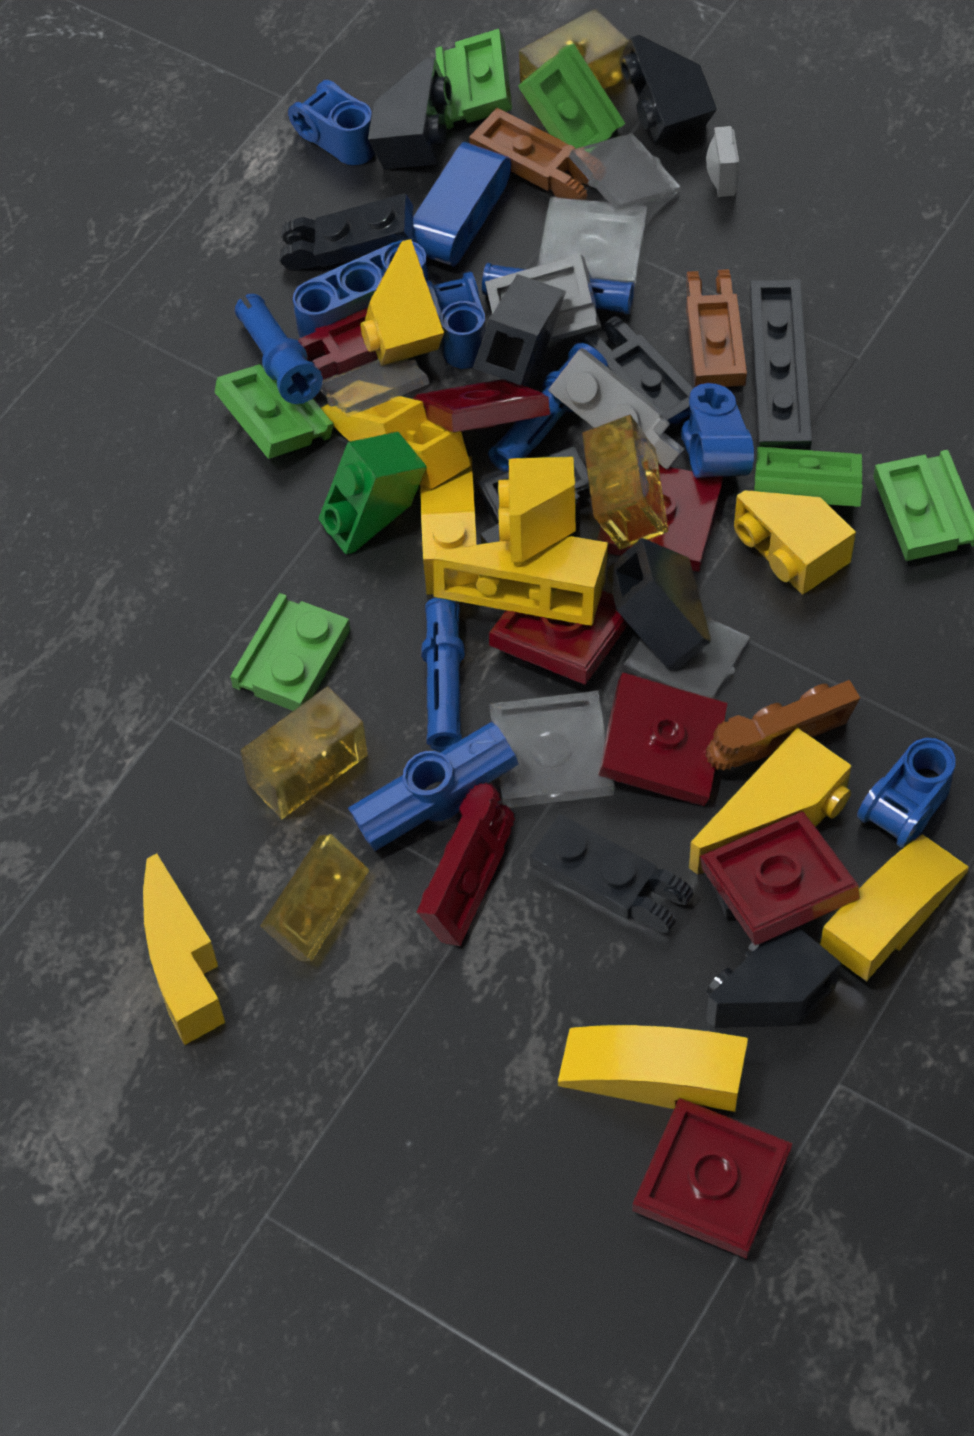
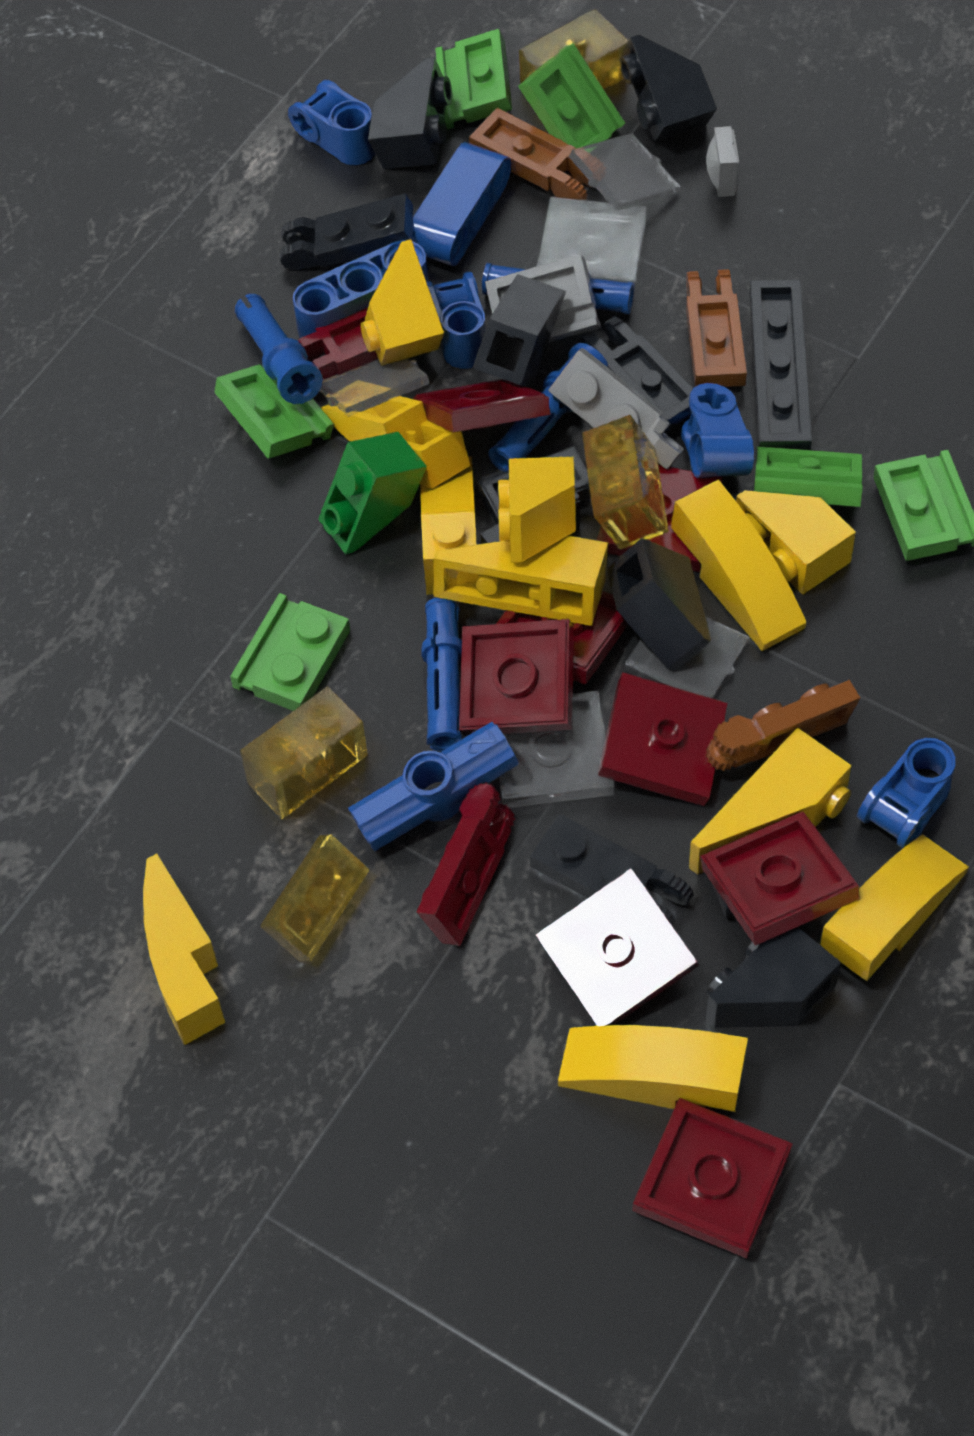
none -> dark red plate [459,619,574,736]
none -> plate [536,869,700,1026]
none -> yellow slope [671,480,807,651]

